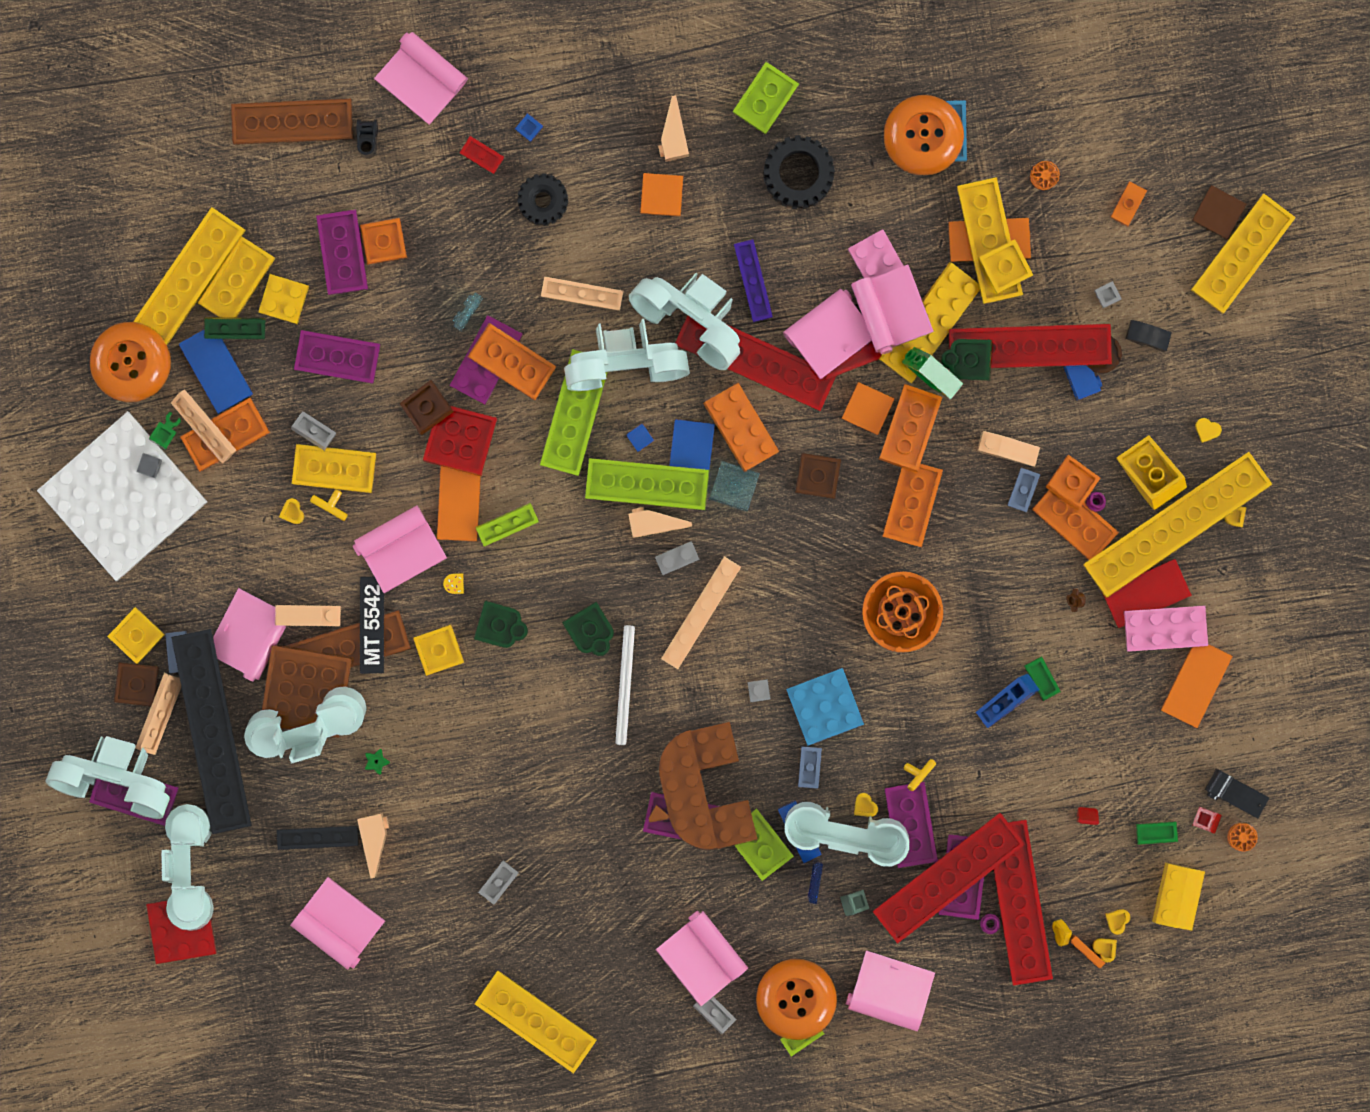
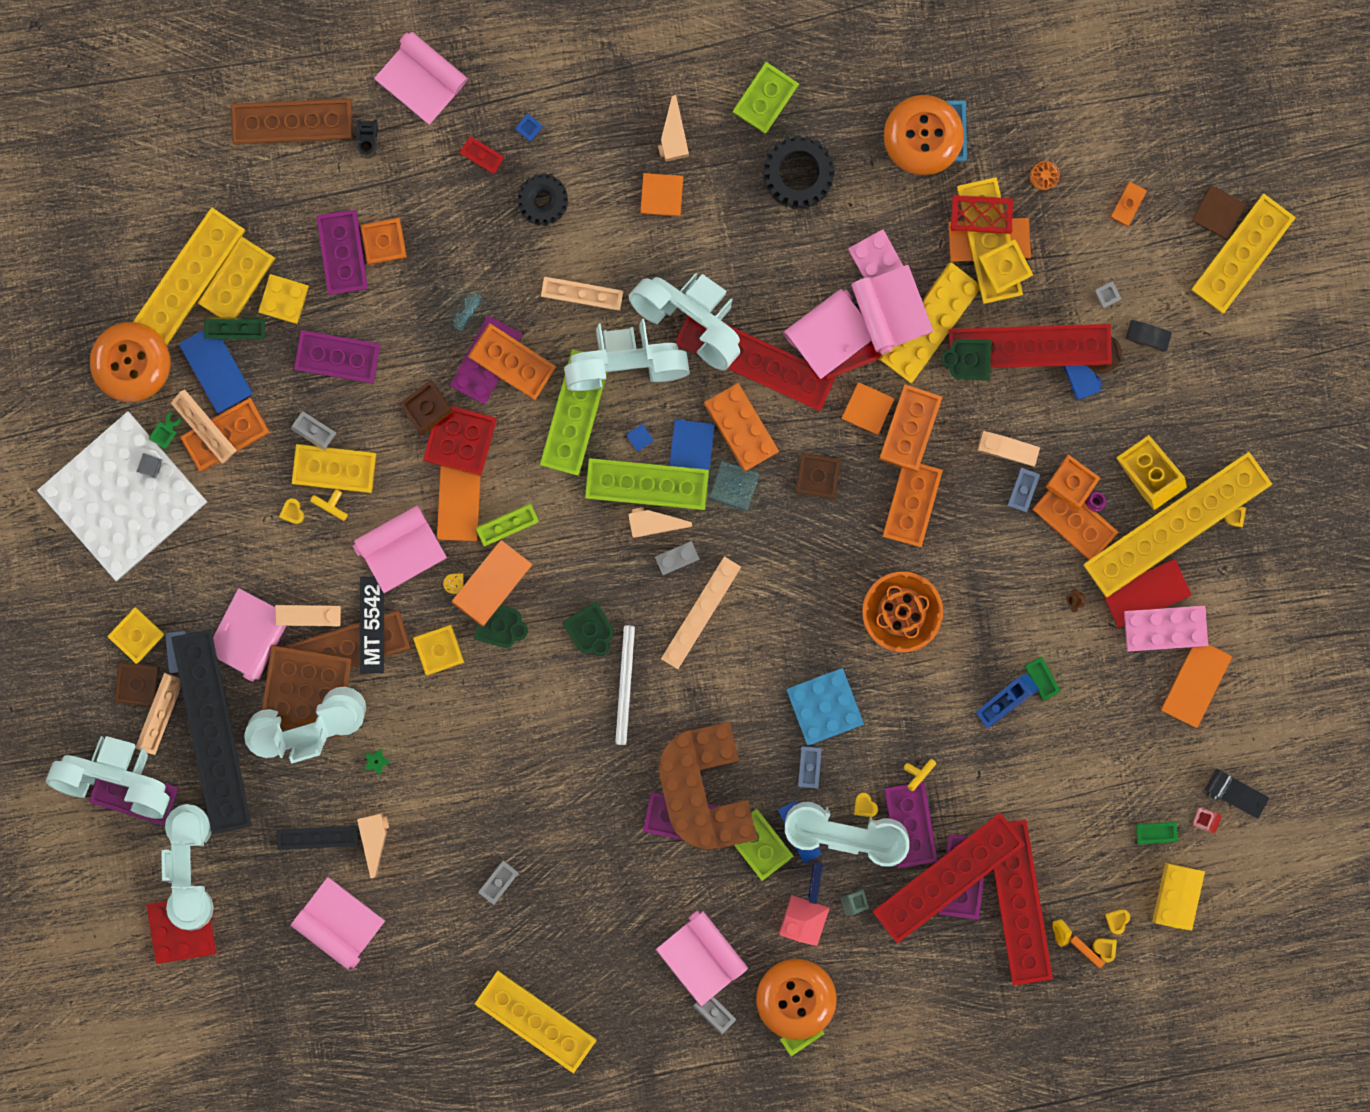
dark orange slope [648,804,669,822] -> none
dark purple plate [734,239,773,322] -> none
light grey plate [748,679,770,702] -> none
bright pink door [845,951,935,1031] -> none
window [902,347,963,399] -> none
magenta plate [980,914,1000,934] -> none
red slope [1077,807,1099,825] -> none
yellow tile [1195,418,1222,443] -> none
orange wheel [1227,823,1258,852] -> none
none -> orange tile [451,540,533,627]
none -> coral slope [779,895,830,946]
none -> red window [950,195,1013,234]

